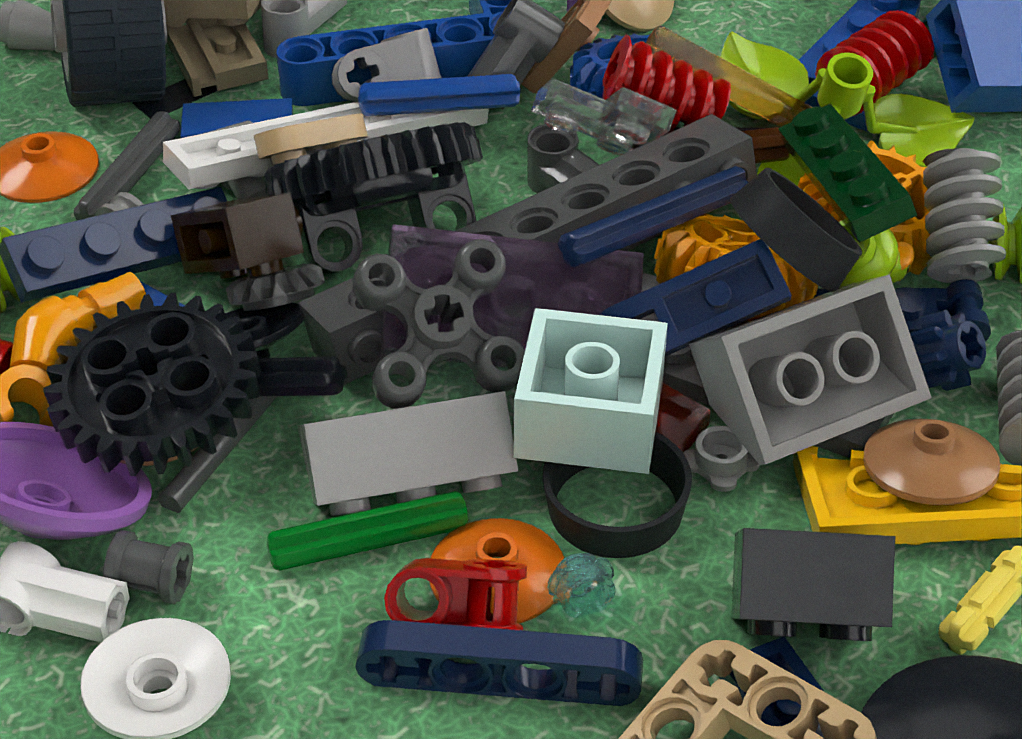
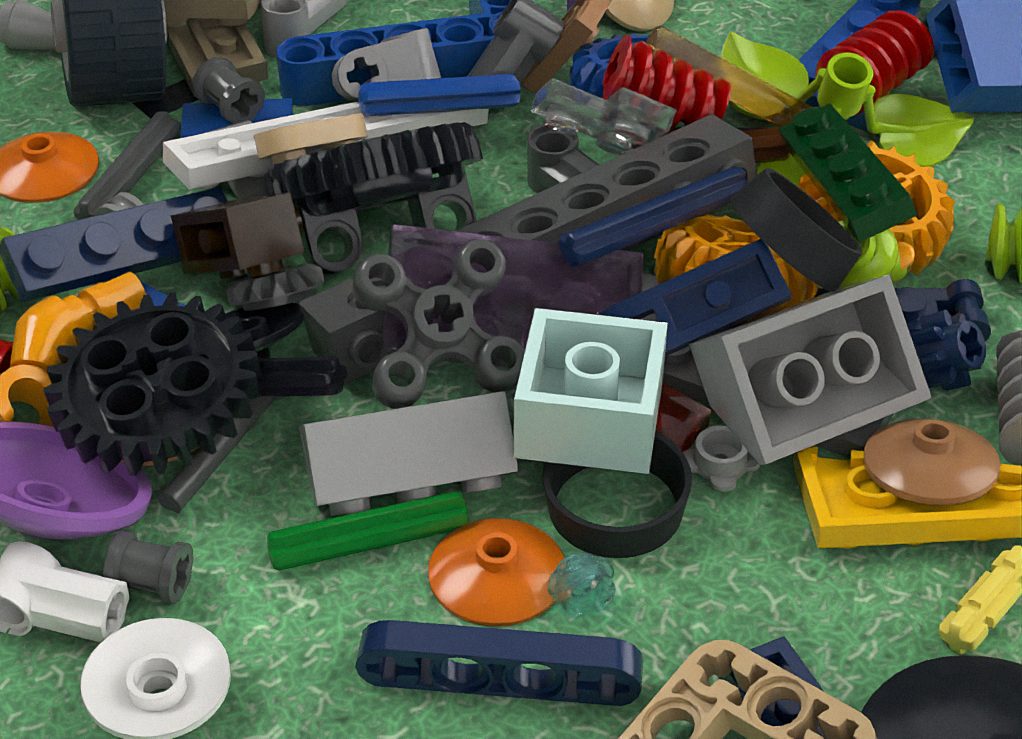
red piece [384,558,527,630] -> none
black brick [731,528,895,641] -> none
light grey piece [922,148,1006,283] -> none
none -> dark grey bush [192,57,265,124]

